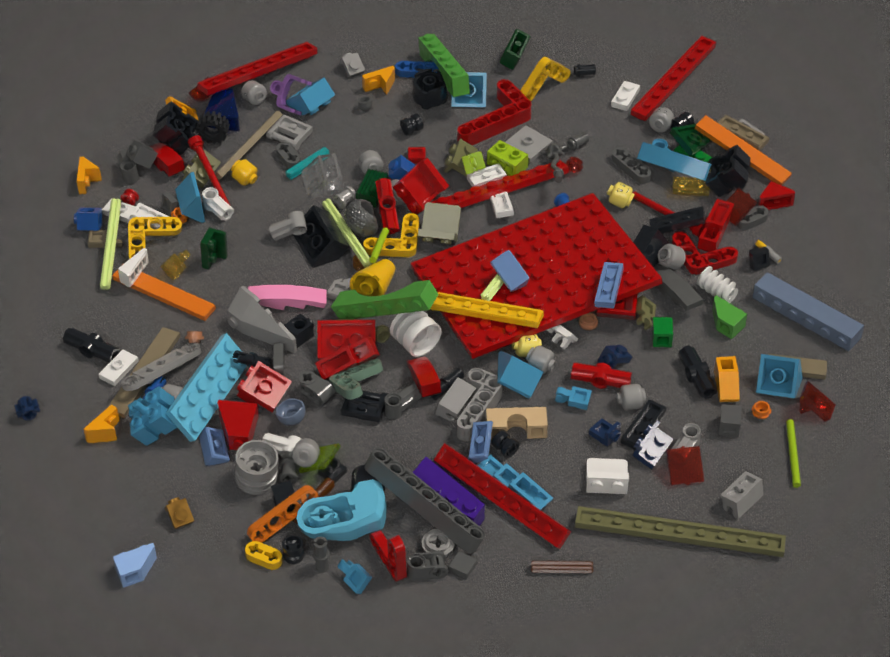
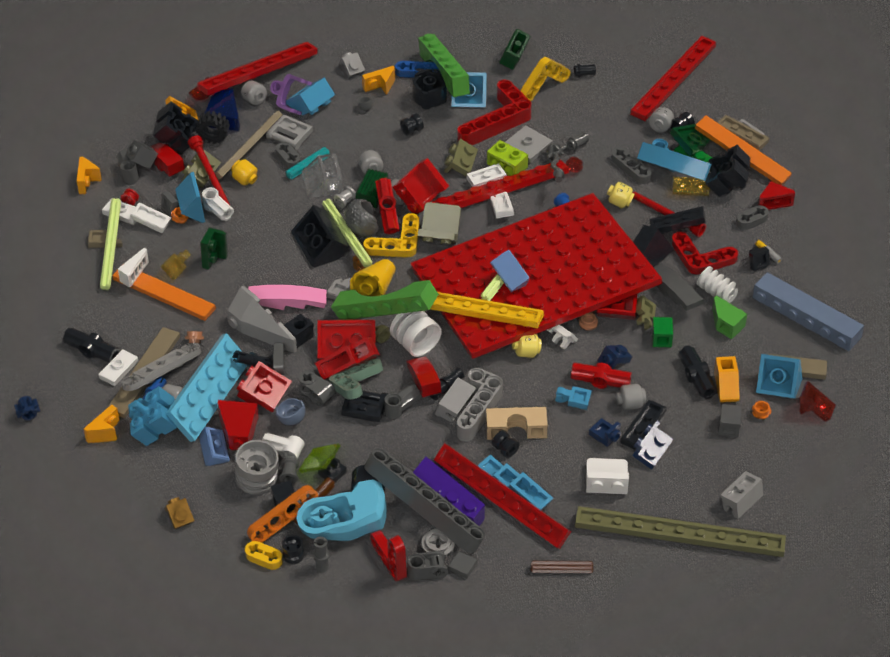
blue brick [74,207,102,231] -> none
light blue slope [113,543,157,588] -> none
yellow beam [128,217,182,259] -> none
light grey piece [269,211,307,241] -> none
light grey head [292,438,320,467] -> none
dark azure plate [338,559,372,594] -> none
lime bar [369,228,389,263] -> none
blue brick [388,155,415,179] -> none
red tile [408,147,426,164] -> none
lime bracket [462,151,486,175] -> none
medium blue slope [468,421,493,464] -> none
dark azure slope [497,351,543,399] -> none
light grey head [526,345,556,374] -> none
medium blue plate [594,262,624,308] -> none
white plate [611,81,640,111] -> none
light grey head [658,244,686,270] -> none
clear red piece [666,446,704,486] -> none
light grey piece [669,423,701,464] -> none
red slope [697,199,734,252] -> none
clear red piece [727,188,757,226] -> none
lime bar [786,419,801,488] -> none

